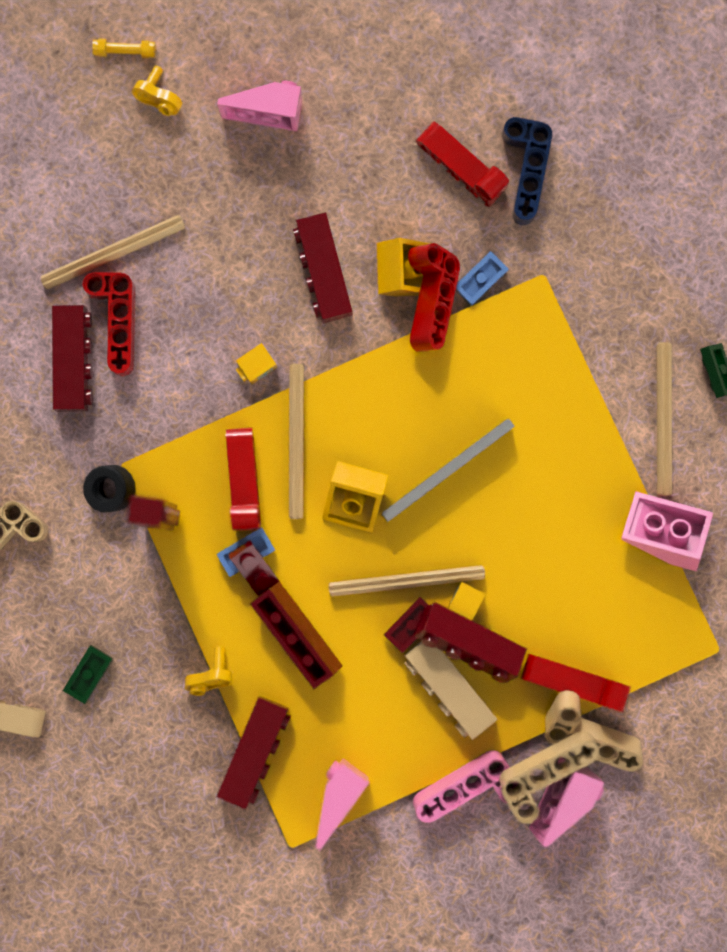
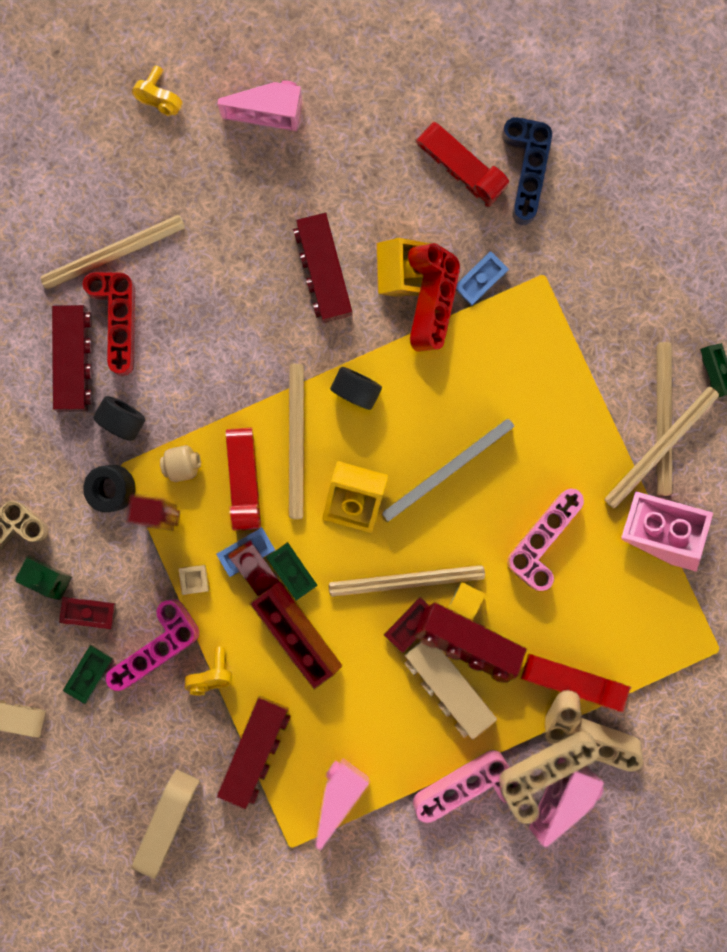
yellow bar [92,39,156,58] -> none
yellow brick [235,343,278,384] -> none
none -> dark green torso [14,555,72,600]
none -> dark red plate [59,597,116,629]
none -> black tyre [93,396,146,441]
none -> dark pink beam [106,599,199,691]
none -> tan beam [131,769,200,879]
none -> tan head [160,445,201,482]
none -> tan plate [179,565,209,595]
none -> dark green plate [266,542,318,601]
none -> black tyre [330,367,382,410]
none -> bright pink beam [507,489,584,591]
none -> tan axle [605,387,719,508]

